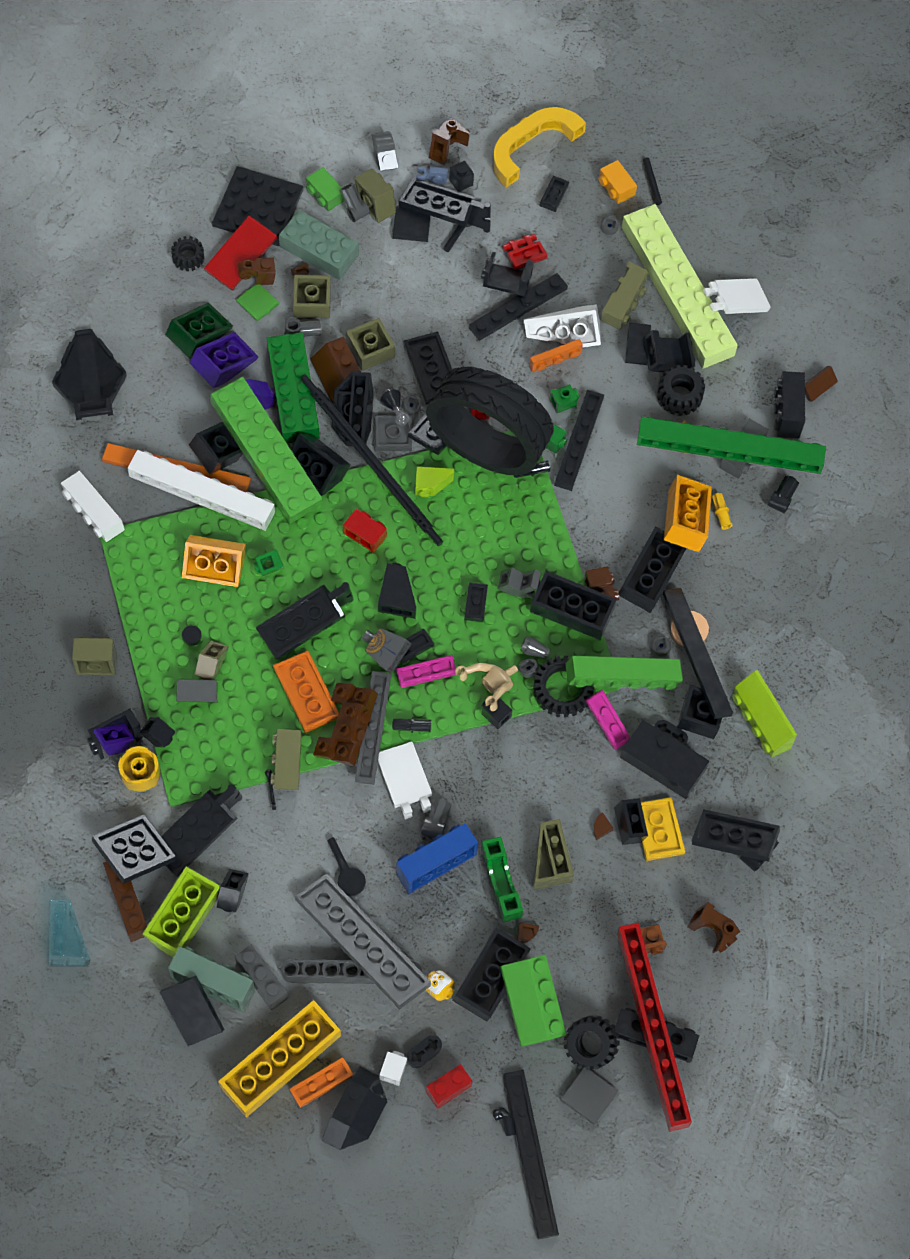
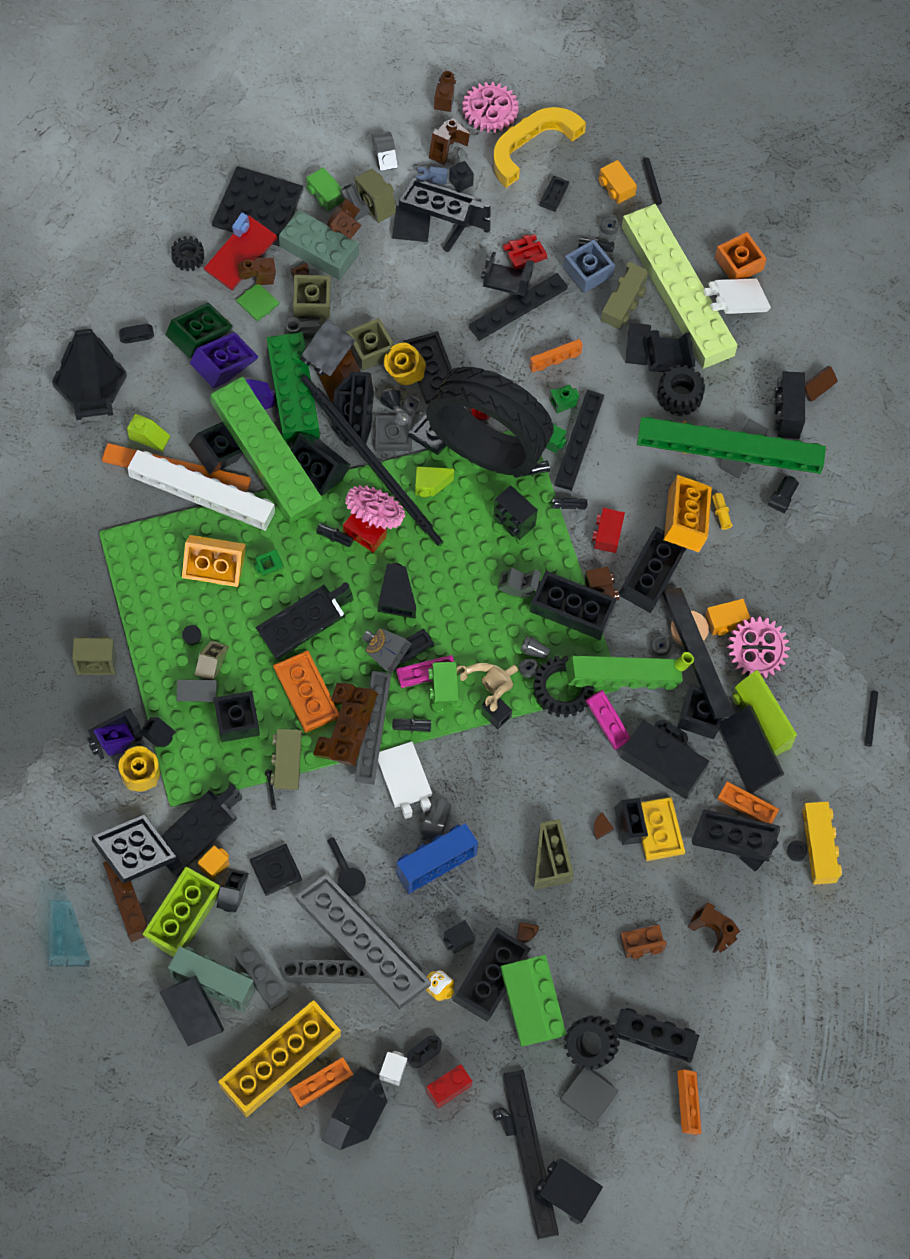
white brick [61,471,125,542] -> none
black plate [464,582,488,622] -> none
green arch [481,836,523,923] -> none
white wedge [524,304,601,347] -> none
red brick [617,923,692,1132] -> none
none -> black beam [119,324,154,344]
none -> lime slope [127,414,171,452]
none -> light orange brick [197,846,230,881]
none -> black brick [213,691,260,742]
none -> medium blue plate [232,212,250,237]
none -> black tile [249,844,302,896]
none -> black panel [297,317,355,376]
none -> black axle [316,523,354,547]
none -> reddish brown tile [327,199,361,239]
none -> bright pink gear [345,485,405,529]
none -> yellow brick [384,343,426,385]
none -> bright green brick [428,662,458,704]
none -> reddish brown brick [434,71,456,112]
none -> black brick [443,920,475,954]
none -> bright pink gear [462,82,519,133]
none -> black brick [493,485,538,540]
none -> black panel [535,1158,603,1224]
none -> black axle [551,498,588,510]
none -> sand blue brick [563,240,615,293]
none -> black axle [578,237,615,252]
none -> red brick [592,508,625,553]
none -> lime hinge [674,652,694,671]
none -> orange plate [677,1069,702,1135]
none -> light orange brick [705,599,750,636]
none -> orange brick [715,232,767,280]
none -> orange plate [717,781,779,824]
none -> black tile [720,705,785,793]
none -> bright pink gear [727,616,790,678]
none -> black tile [787,841,807,862]
none -> yellow brick [802,802,842,885]
none -> black bar [864,691,878,747]

